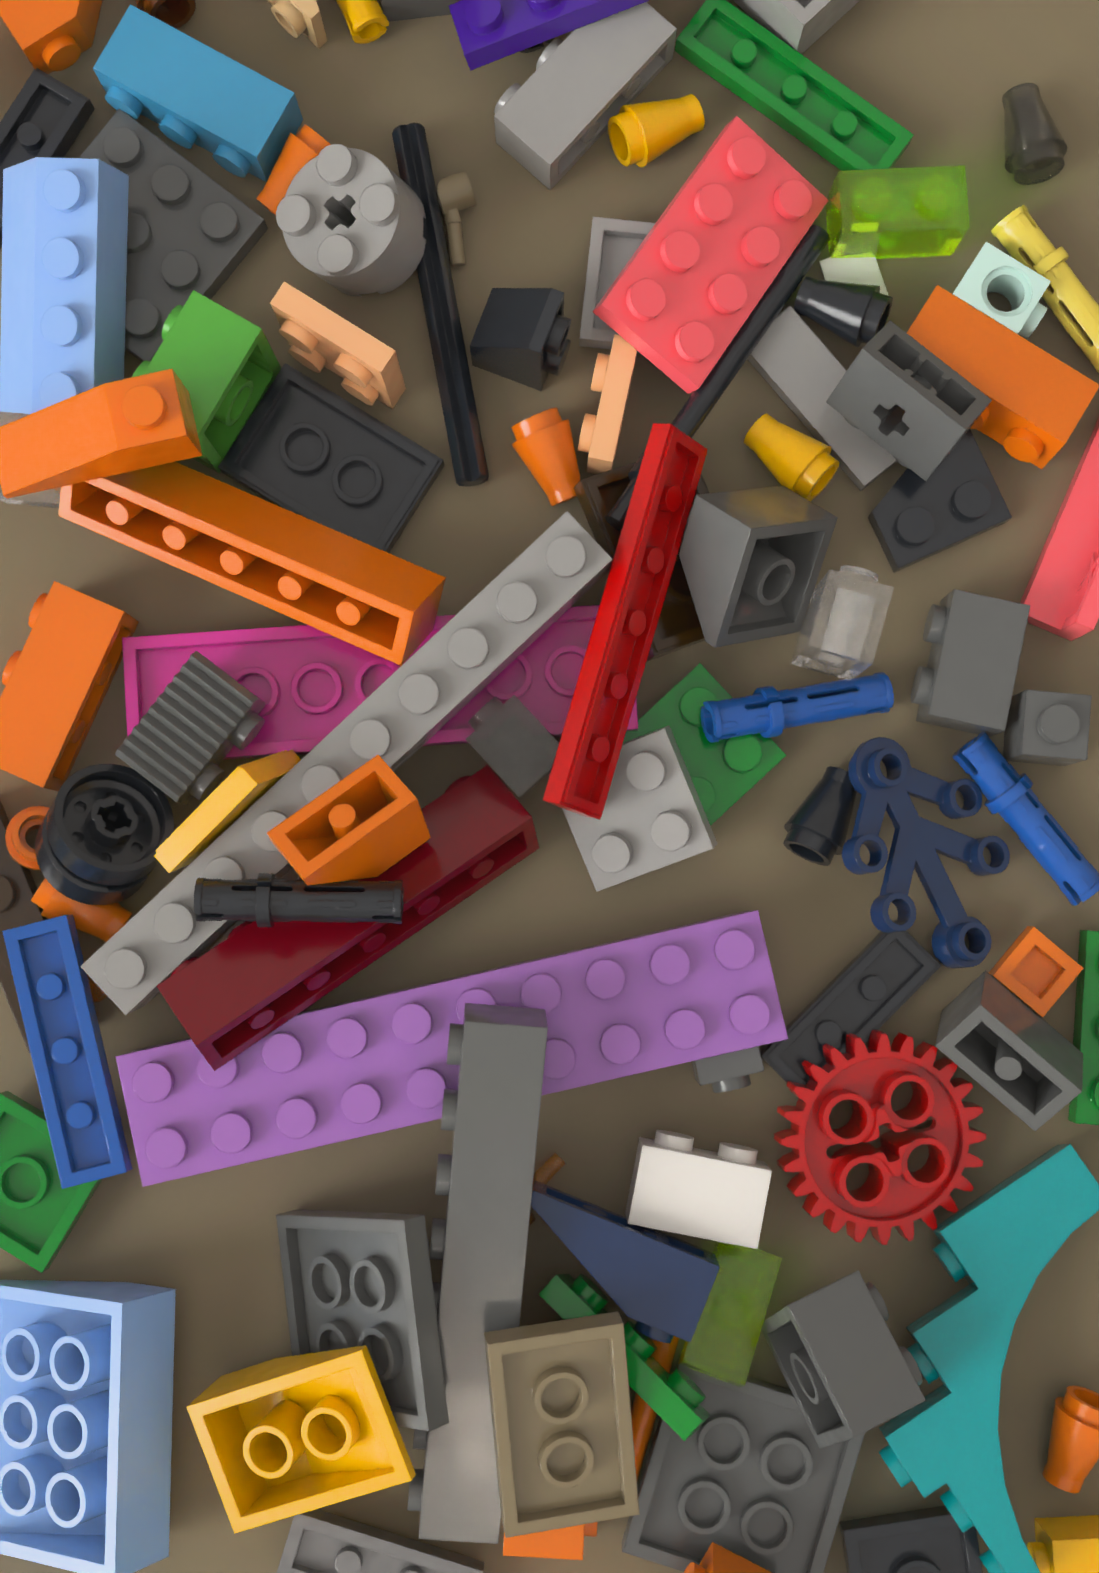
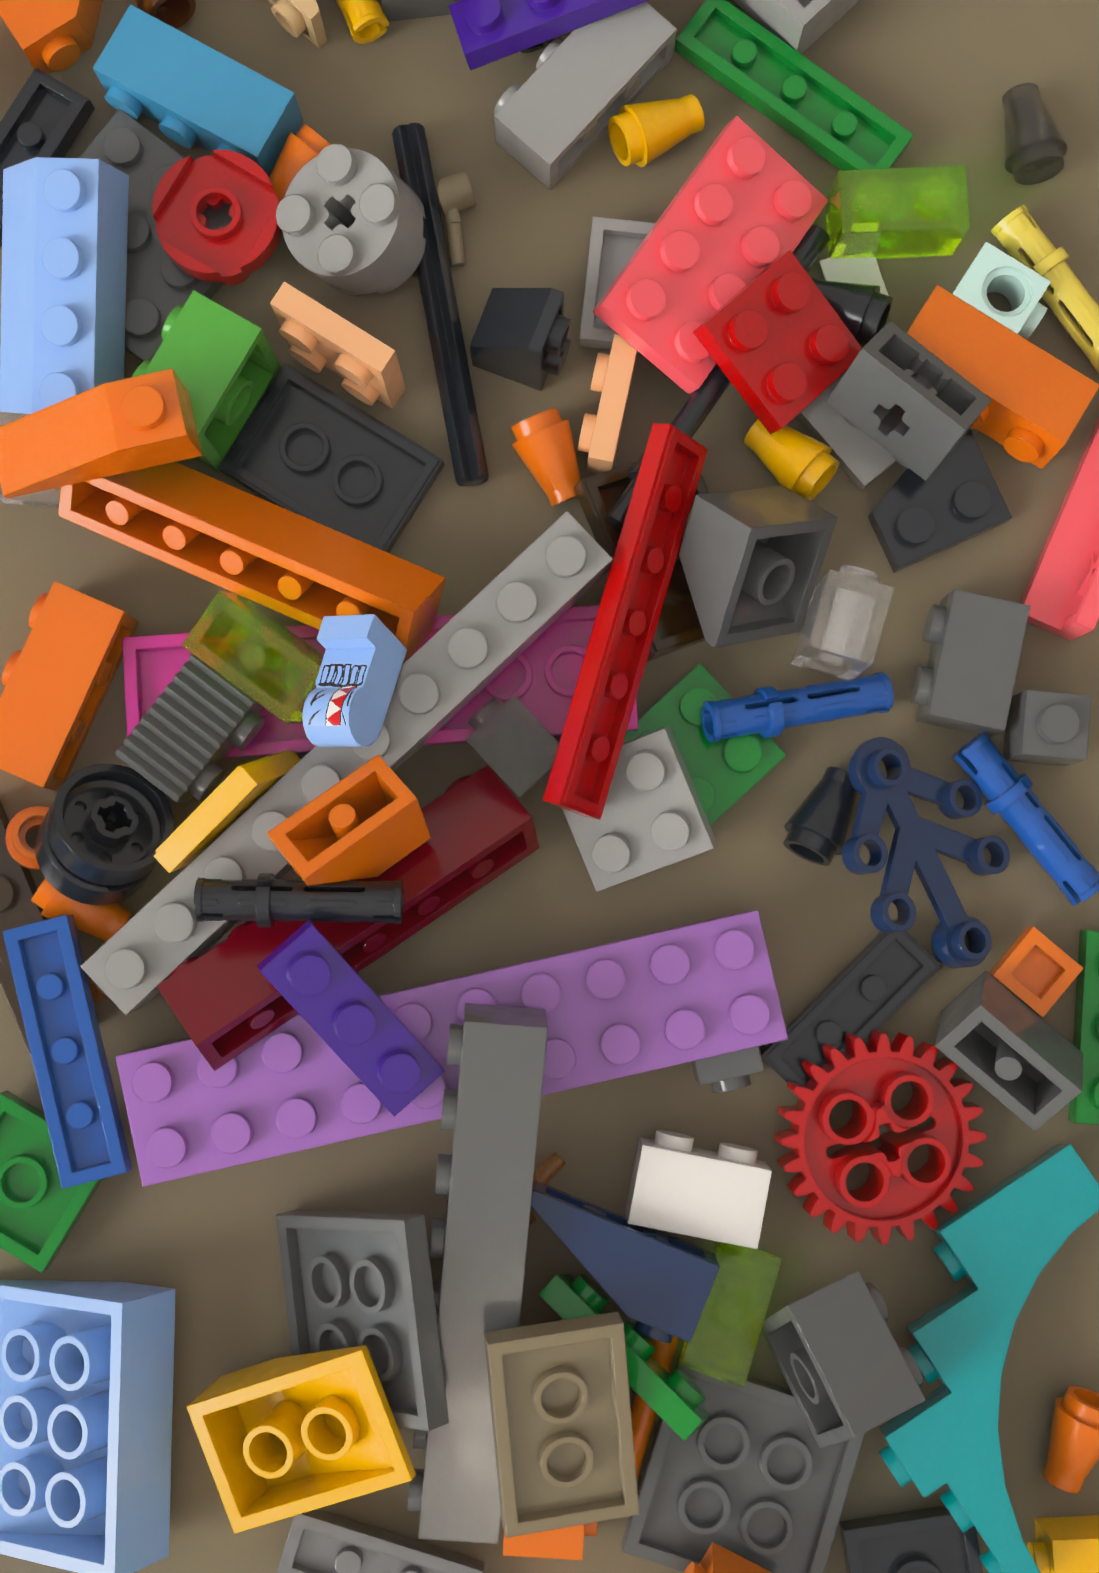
none -> red plate [152,149,282,285]
none -> clear neon green brick [182,591,324,724]
none -> dark purple plate [257,920,445,1117]
none -> light blue leg [302,614,407,747]
none -> red plate [693,250,862,434]

